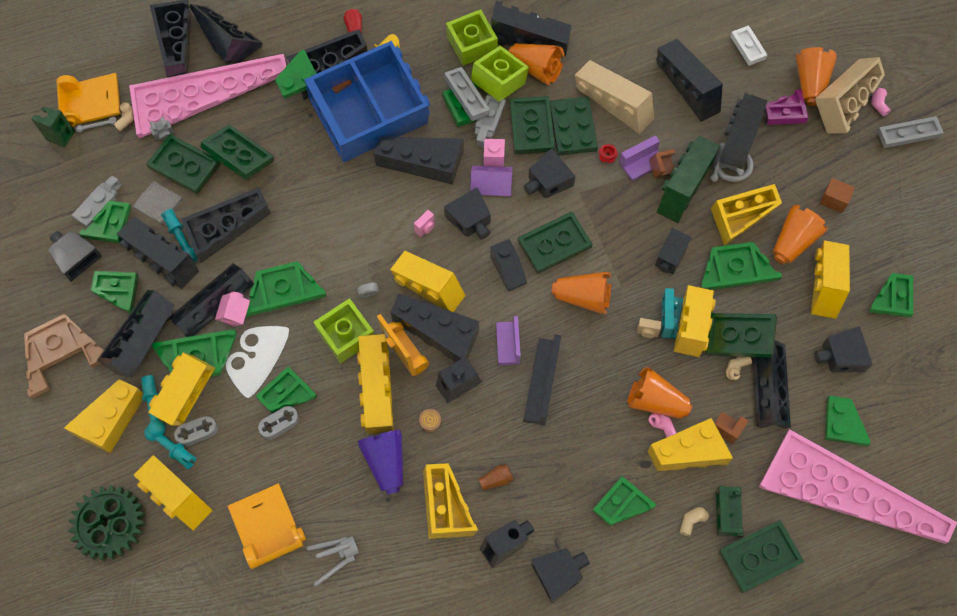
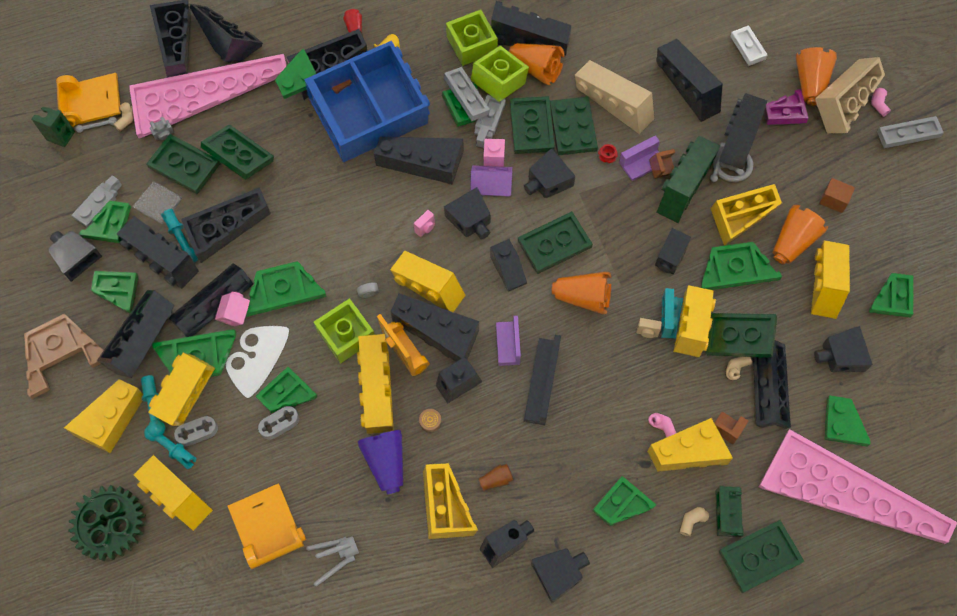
orange cone [627,366,692,419] -> none

